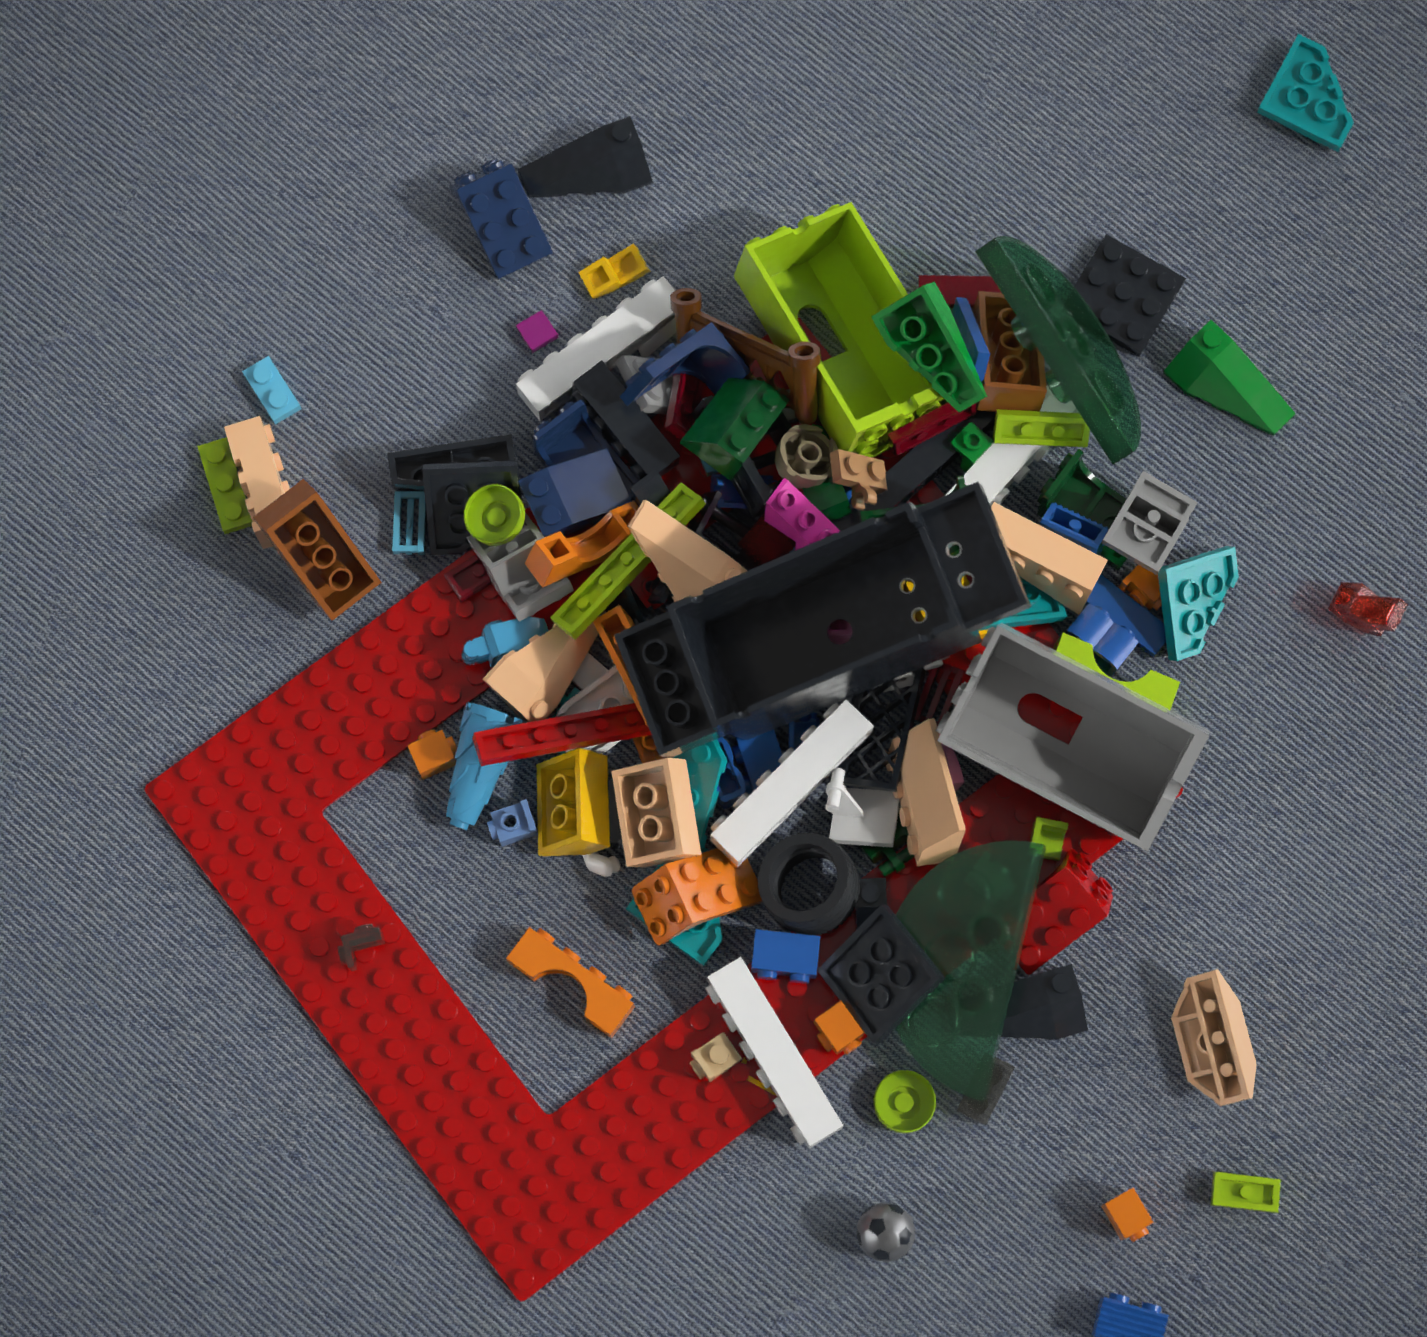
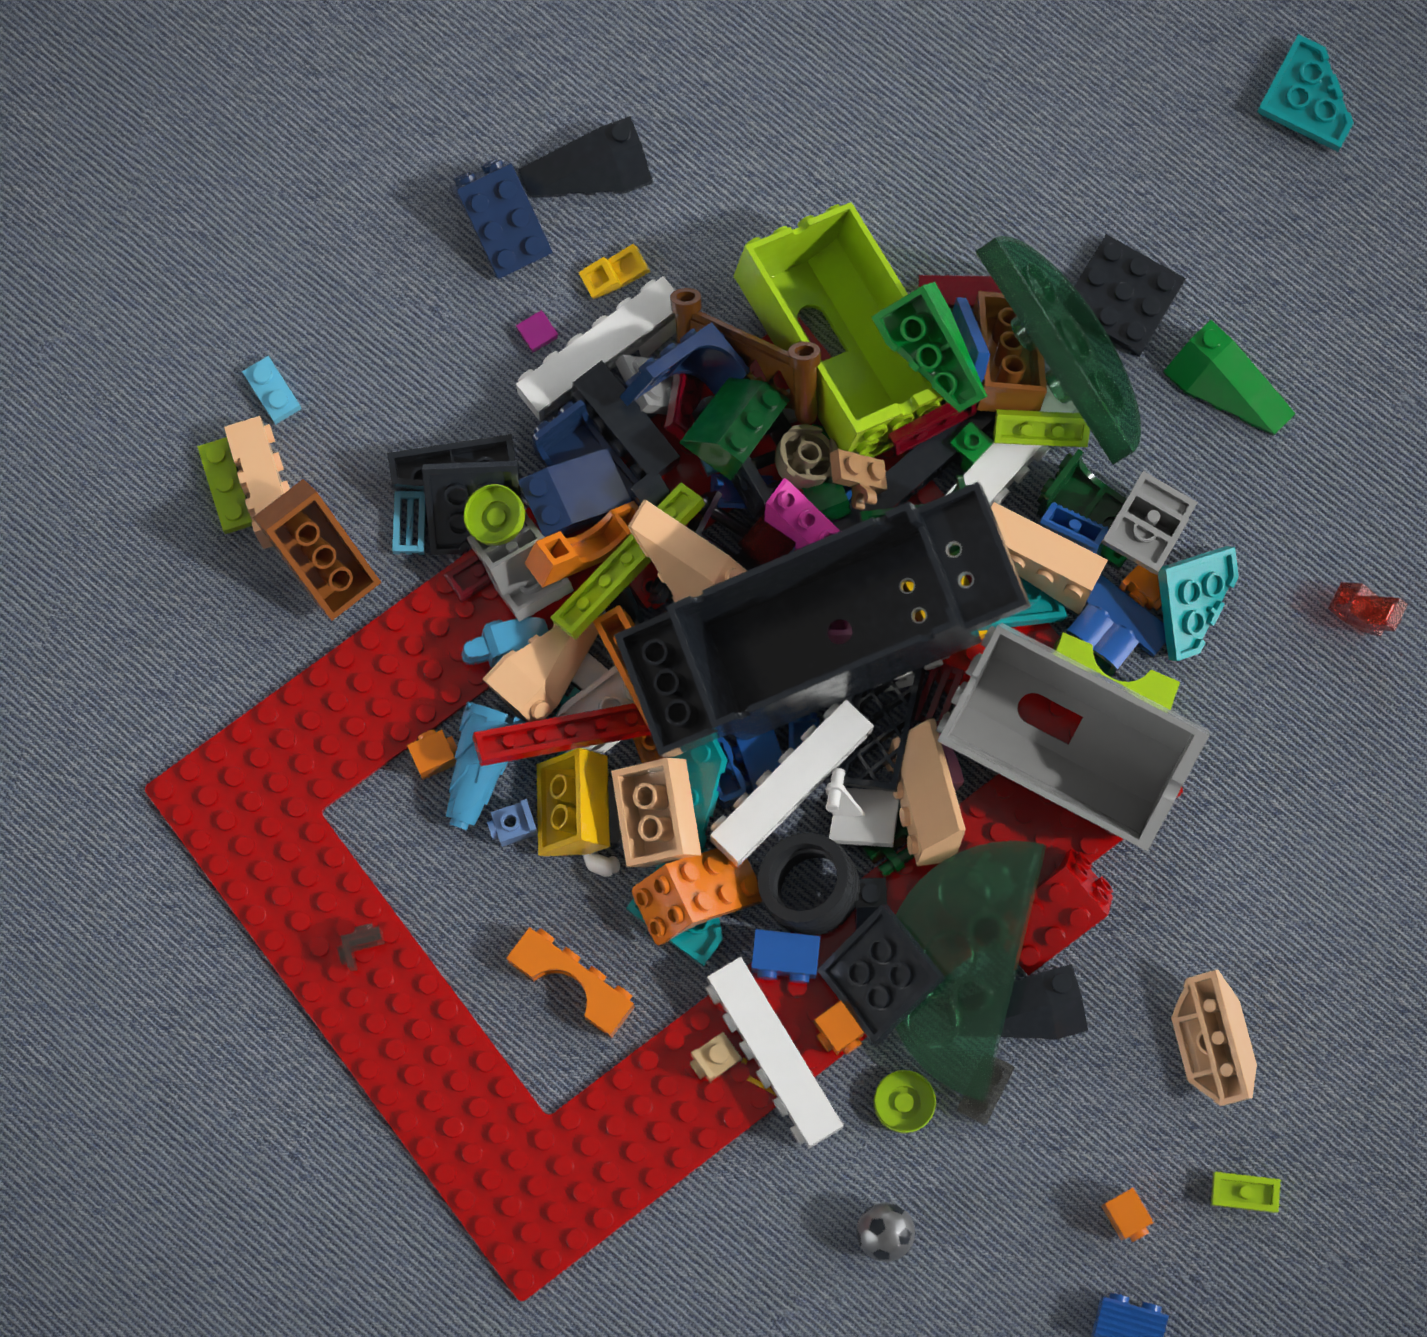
lime panel [1027,817,1068,861] -> none

